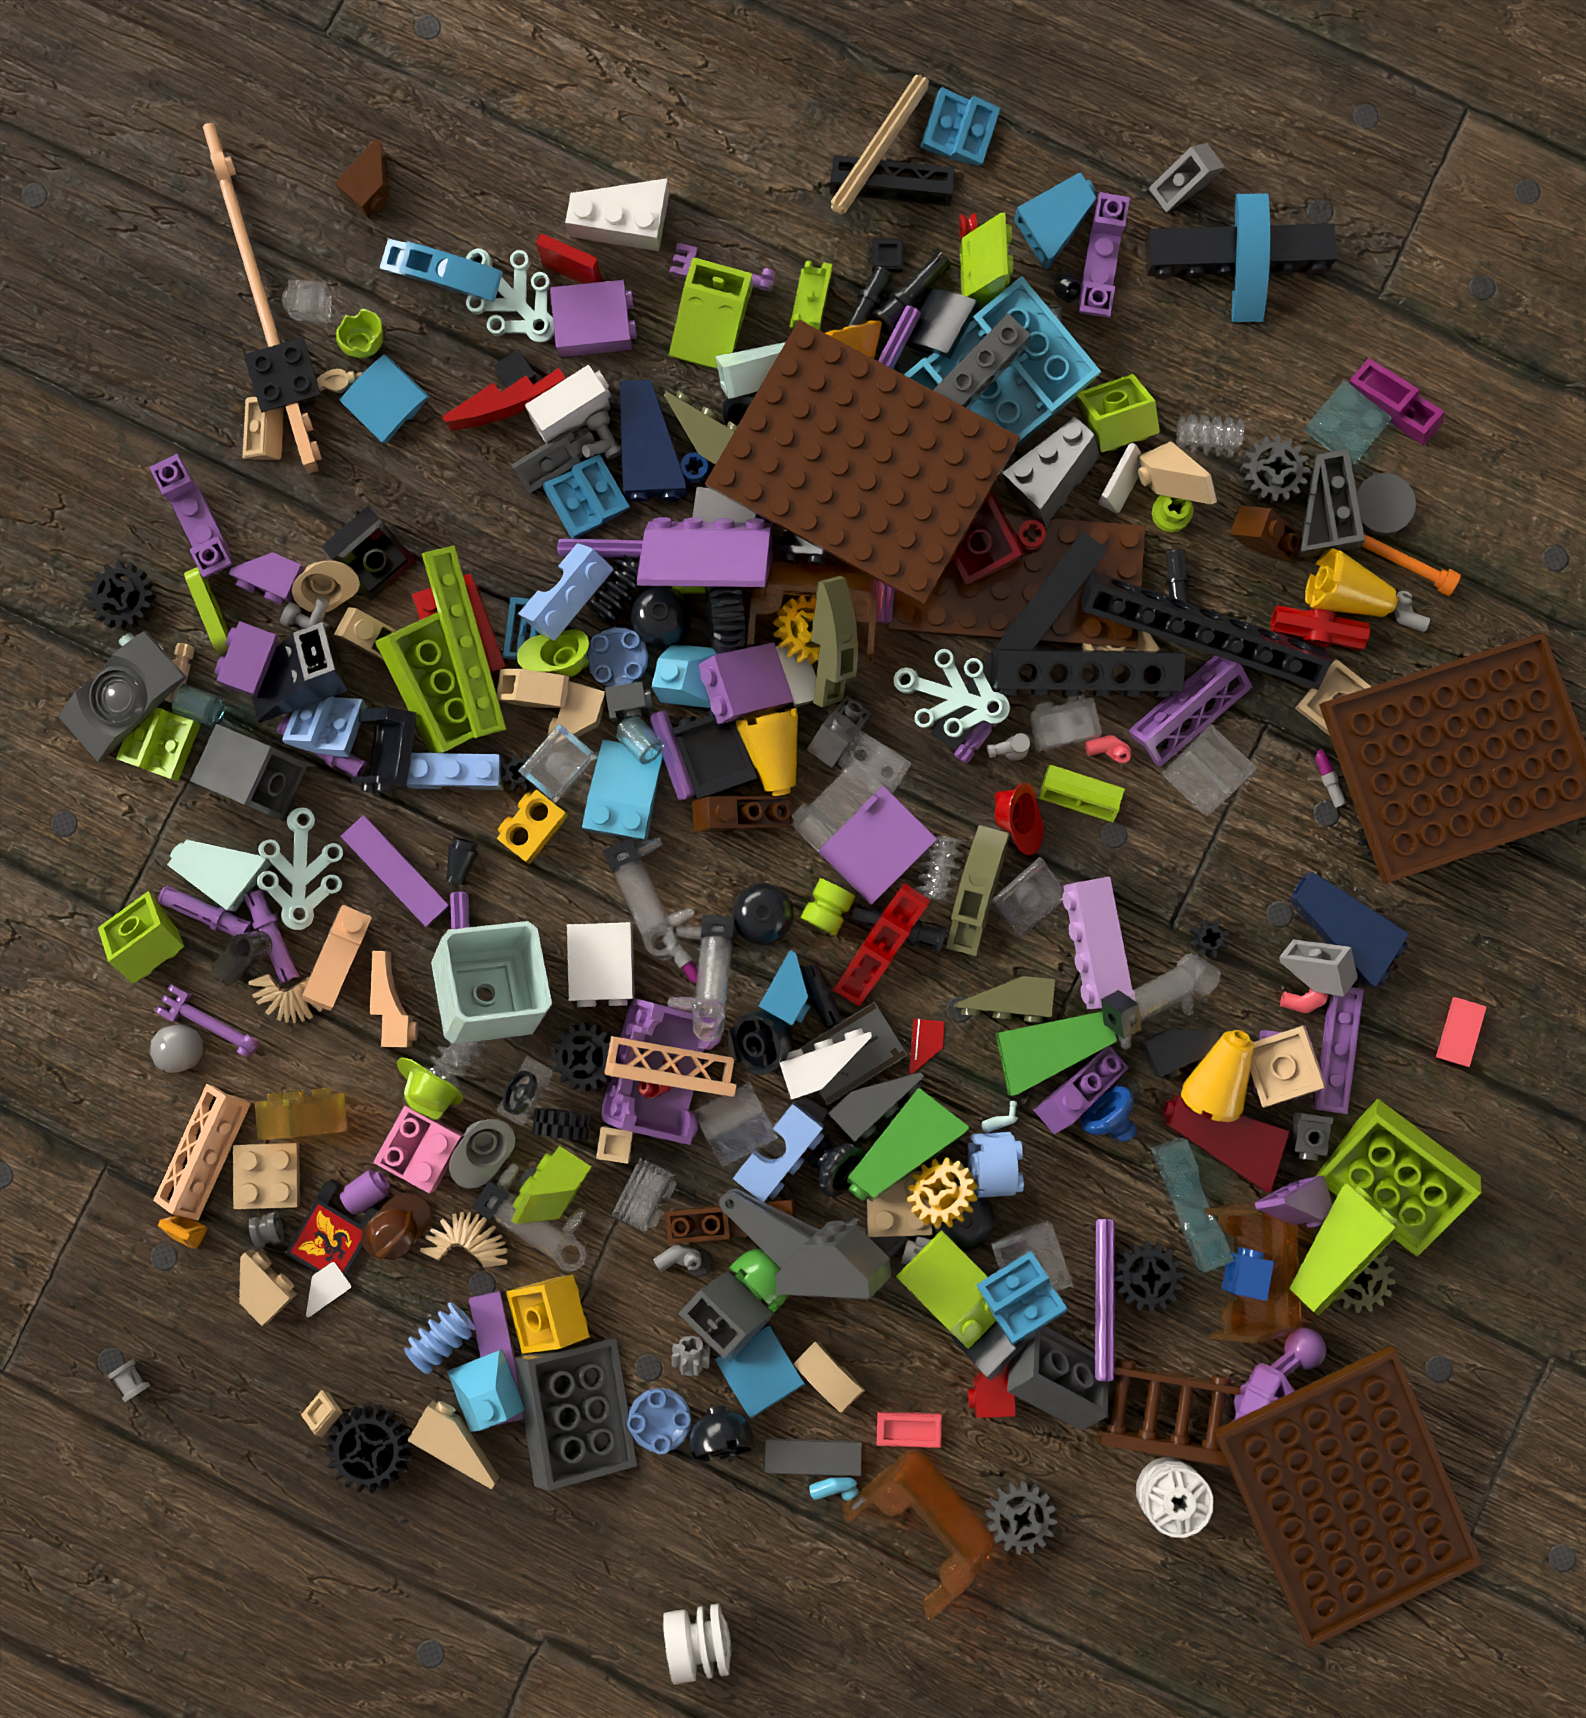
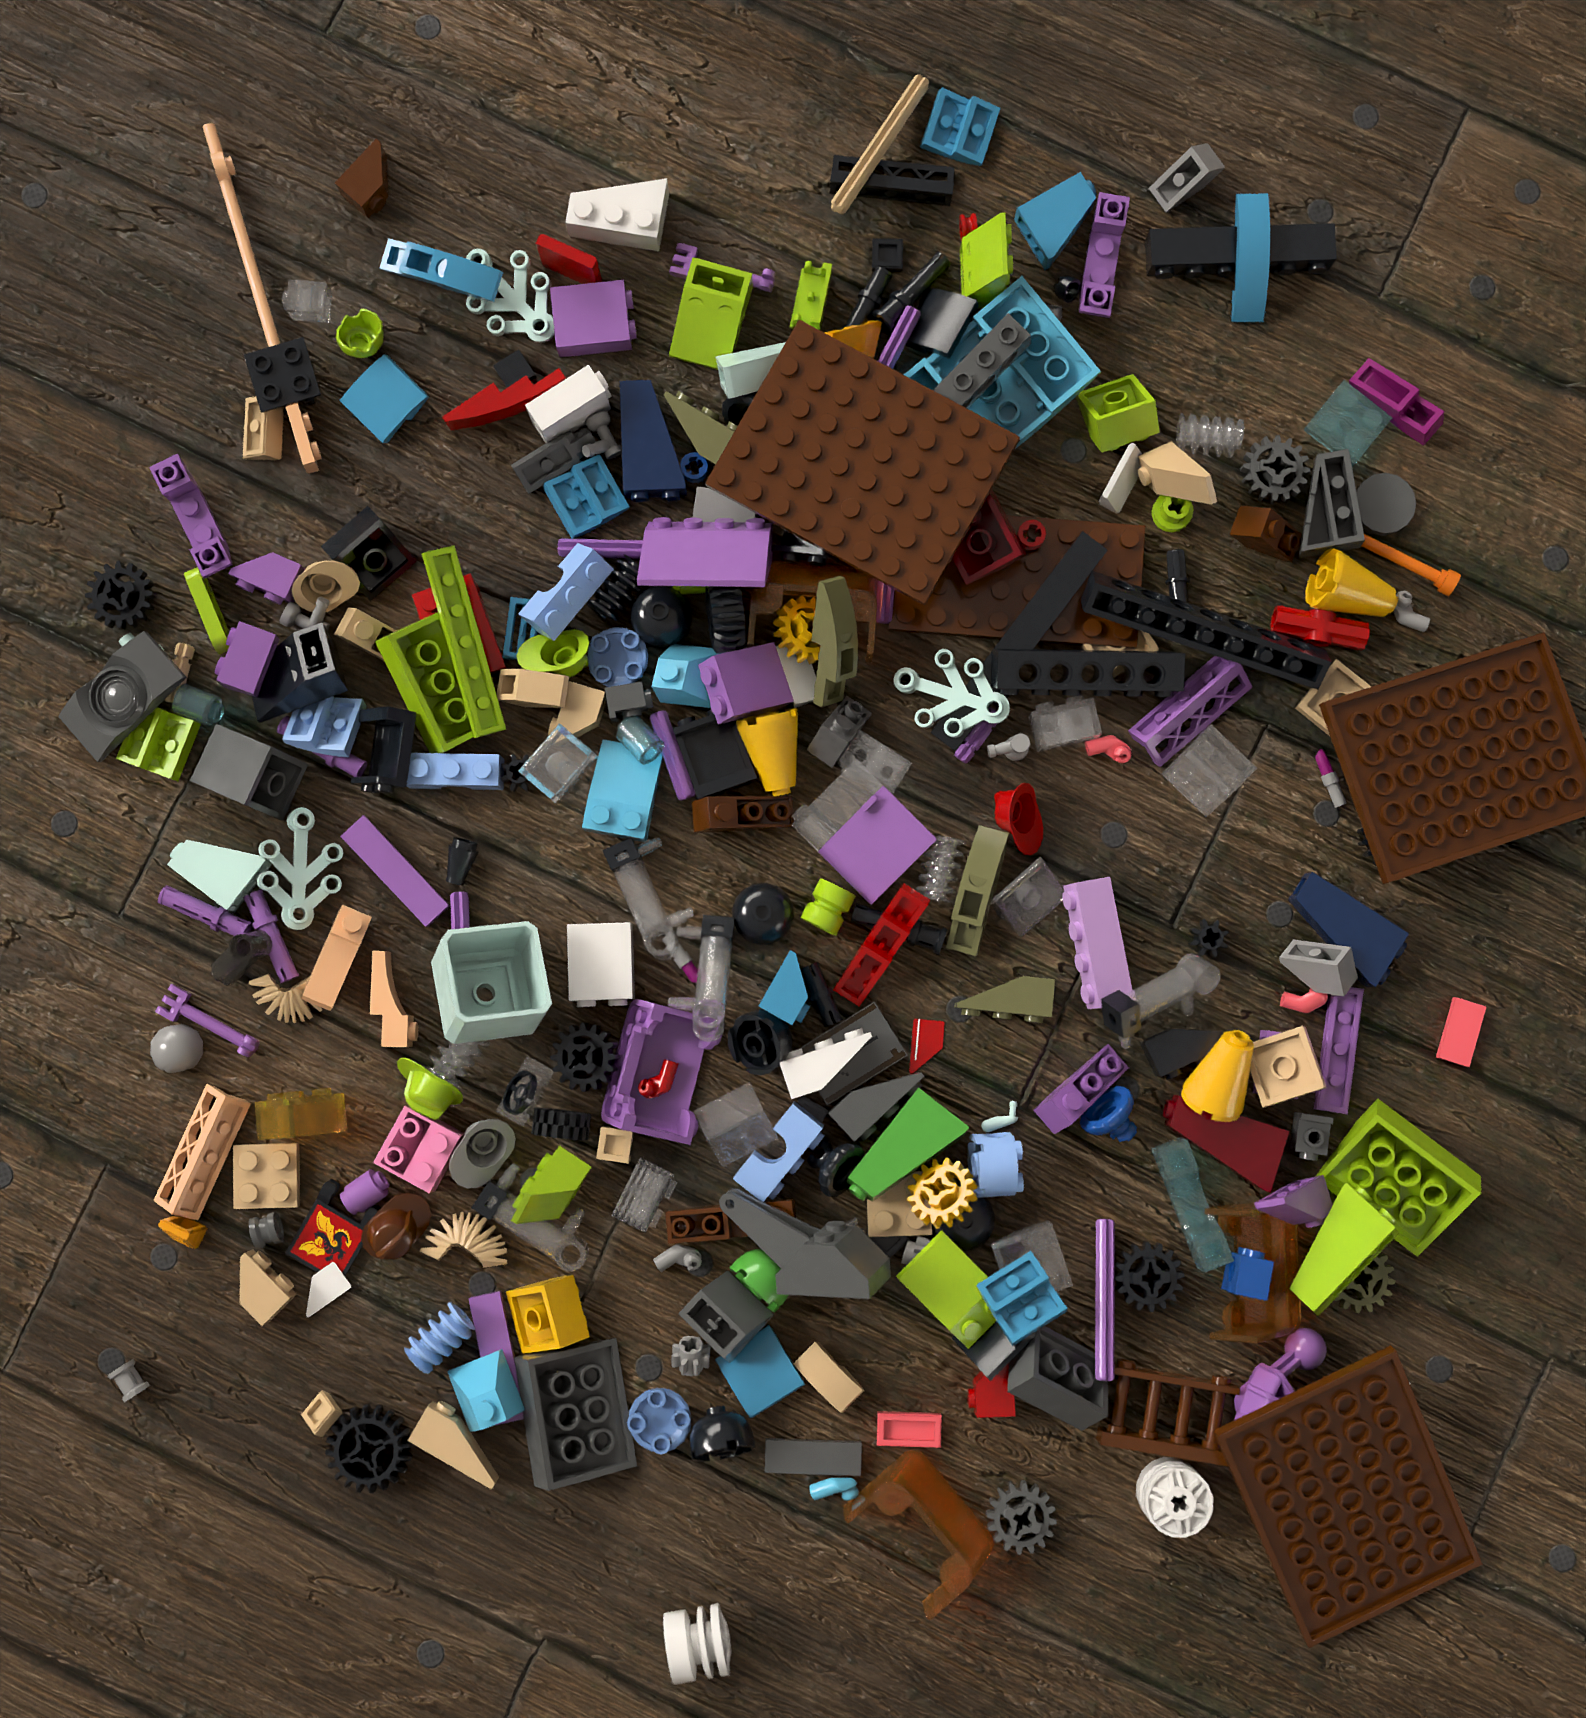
lime slope [98,891,184,984] -> none
tan piece [317,369,363,393] -> none
yellow brick [496,790,569,864] -> none
light nougat fence [604,1036,736,1097] -> none
bright green slope [995,1011,1117,1096] -> none
wedge [1002,417,1100,530] -> none
lime piece [1039,765,1125,822] -> none

